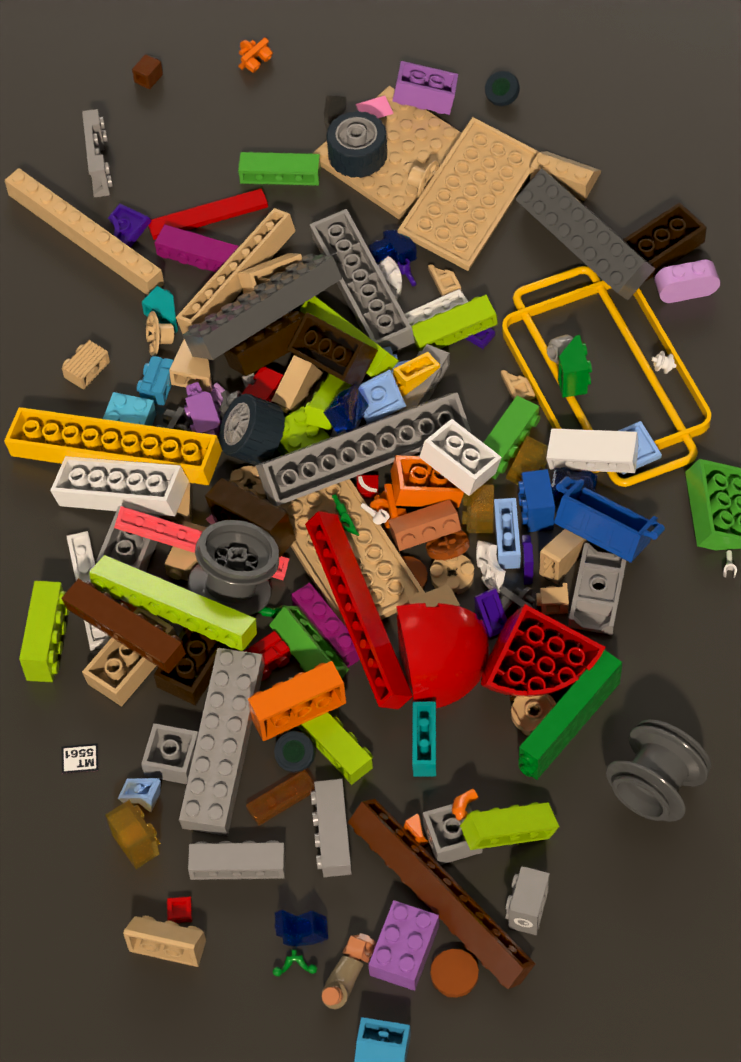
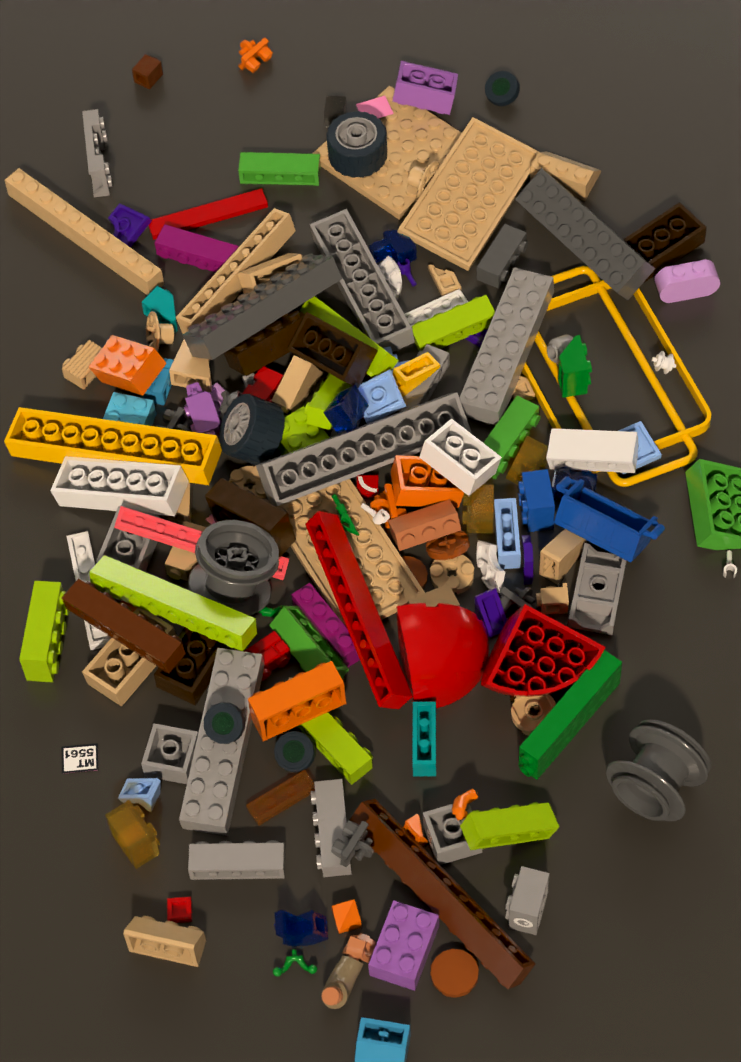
none -> orange brick [89,335,167,396]
none -> black wheel [203,702,245,744]
none -> dark grey hips [331,821,374,868]
none -> orange slope [332,899,362,934]
none -> light grey brick [459,268,554,425]
none -> dark grey brick [477,224,528,289]

